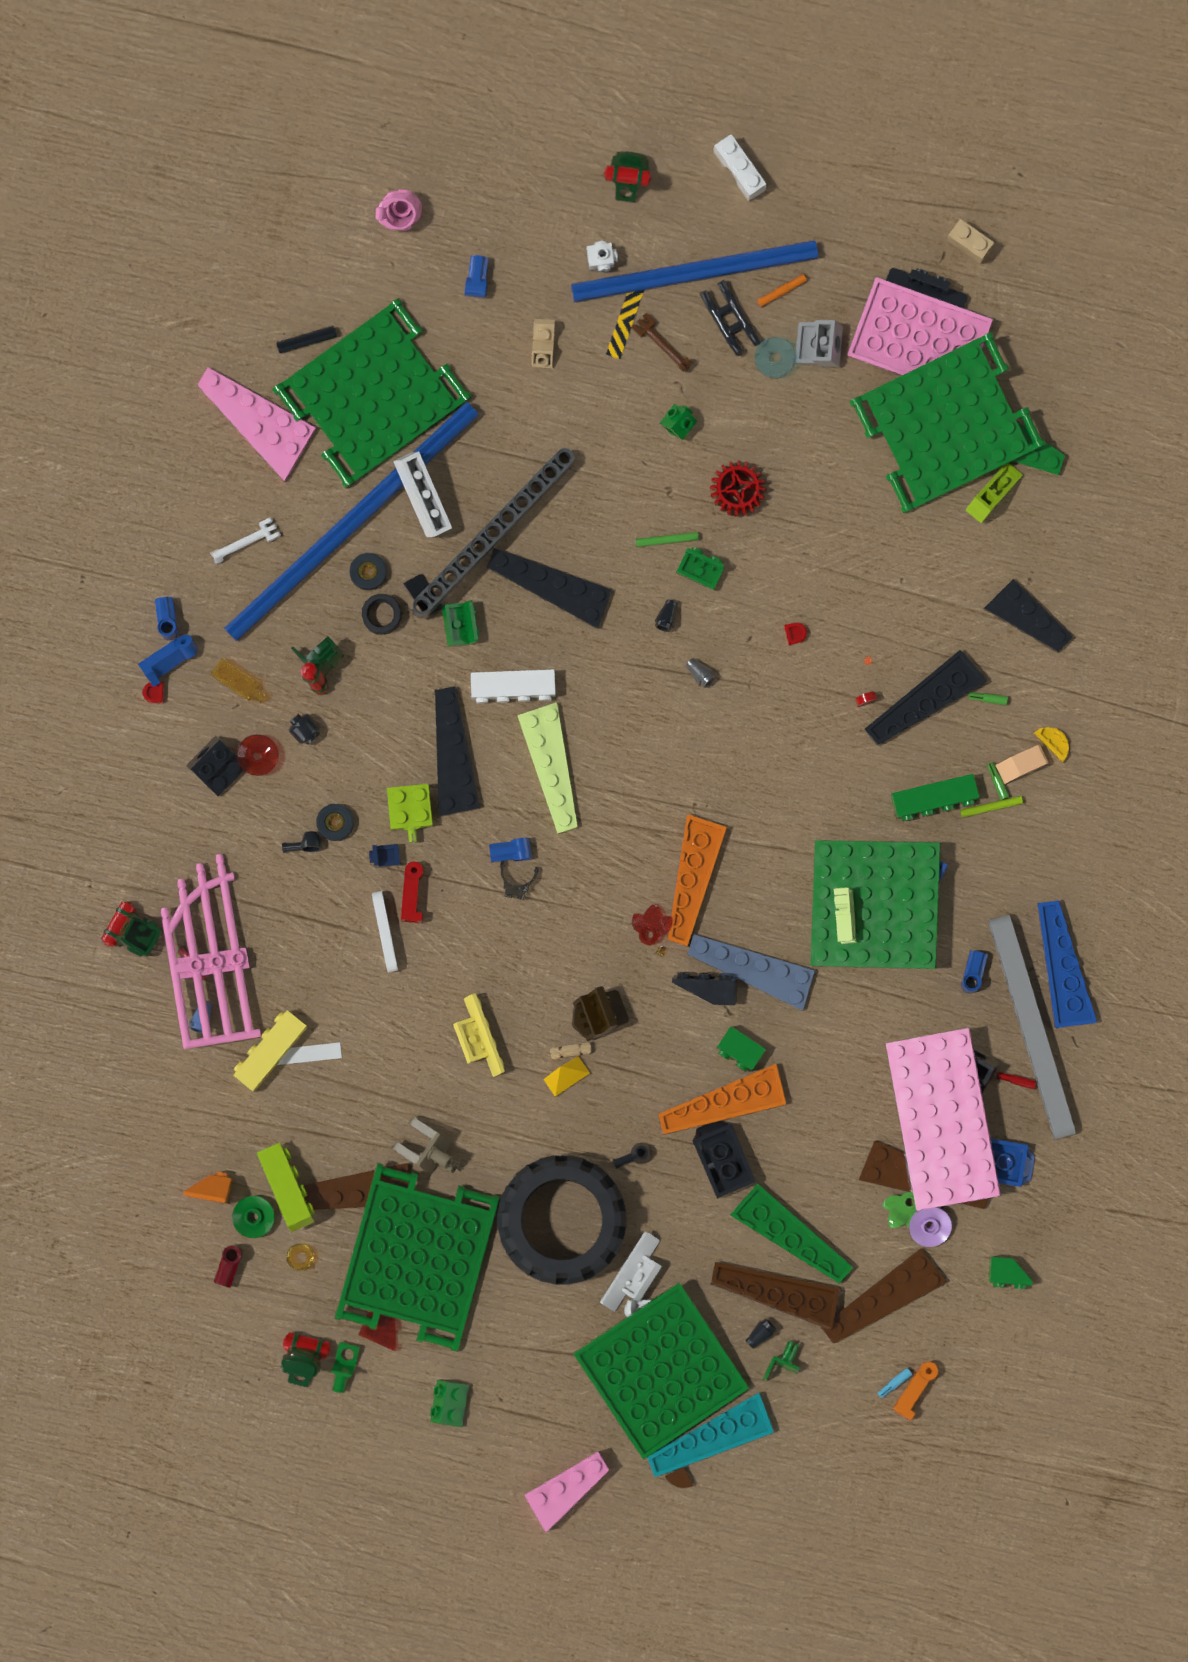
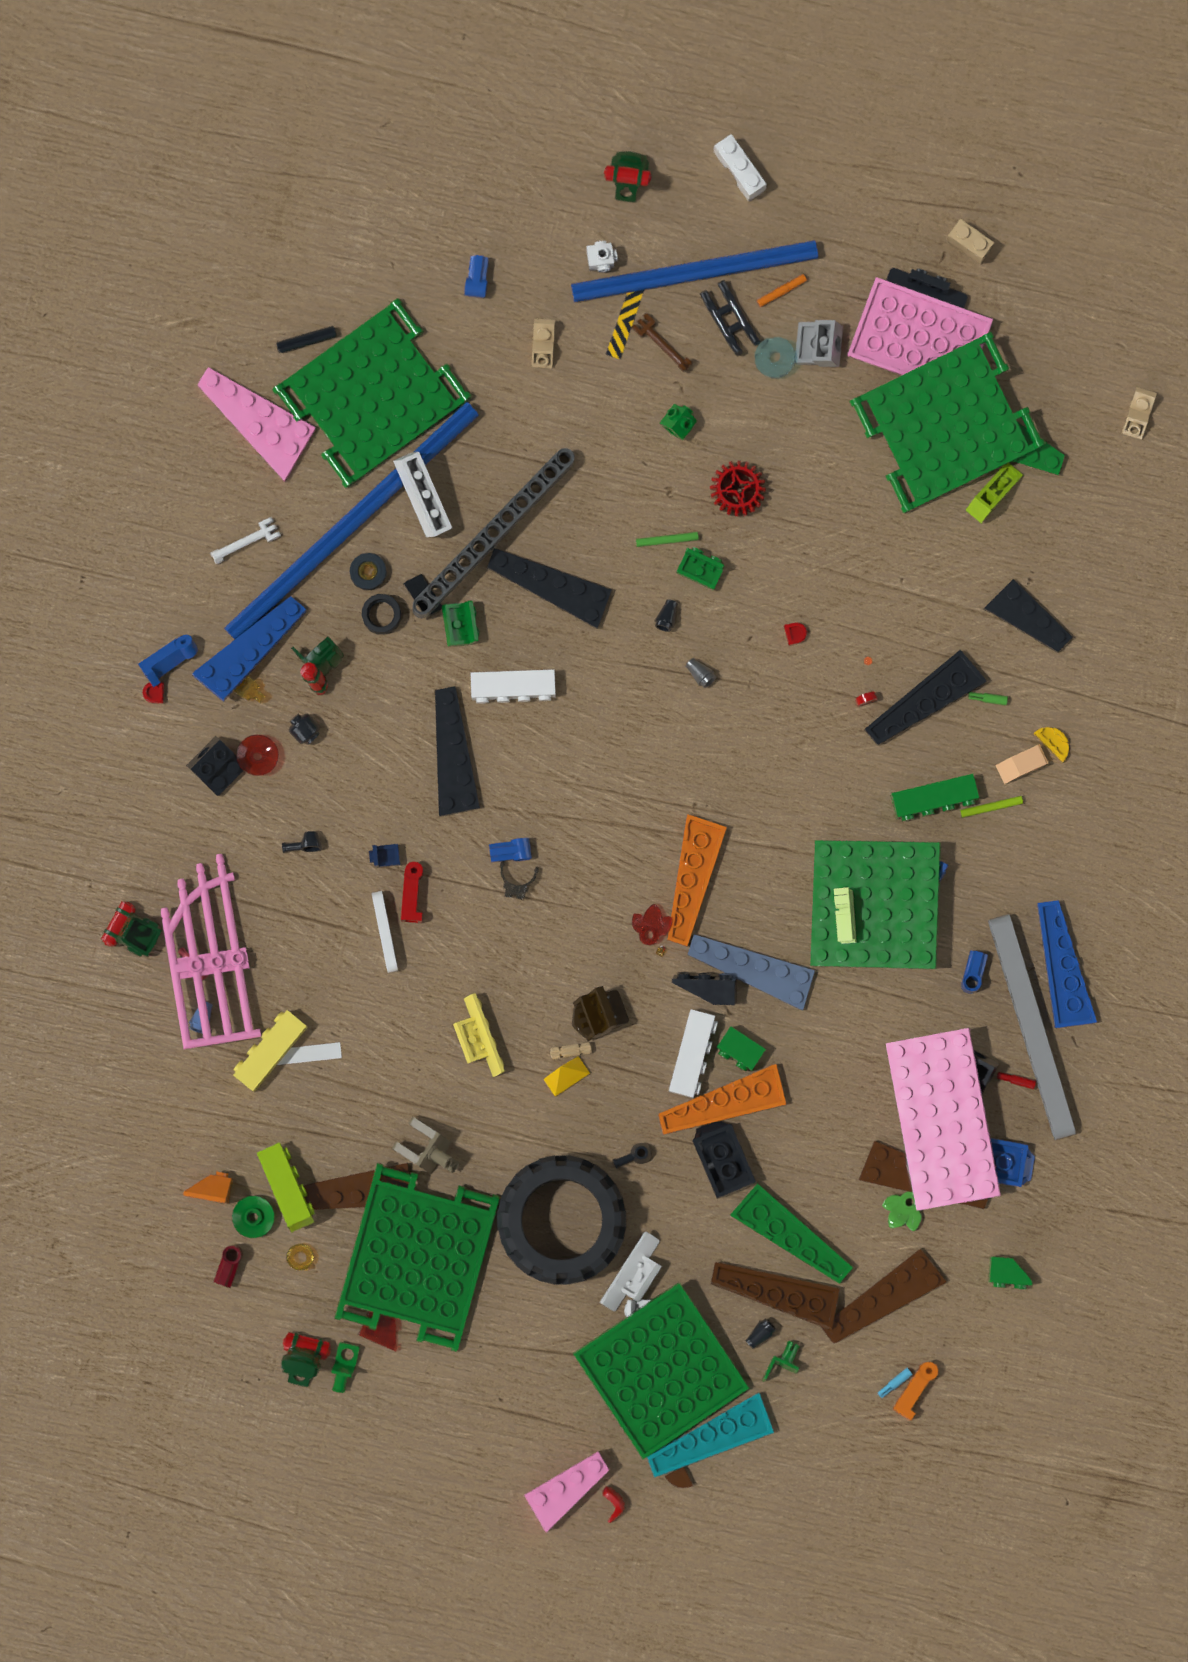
blue piece [155,597,179,640] -> none
black bush [316,804,354,841] -> none
bright pink helmet [376,189,422,230] -> none
lime plate [387,784,433,843] -> none
green bracket [430,1380,469,1427] -> none
yellowish green wing [517,702,578,834] -> none
lavender dish [909,1207,952,1247] -> none
bright green pin [987,762,1009,800] -> none
none -> blue wing [192,596,306,702]
none -> red hair [602,1486,625,1524]
none -> white brick [669,1010,718,1098]
none -> tan slope [1122,387,1157,440]

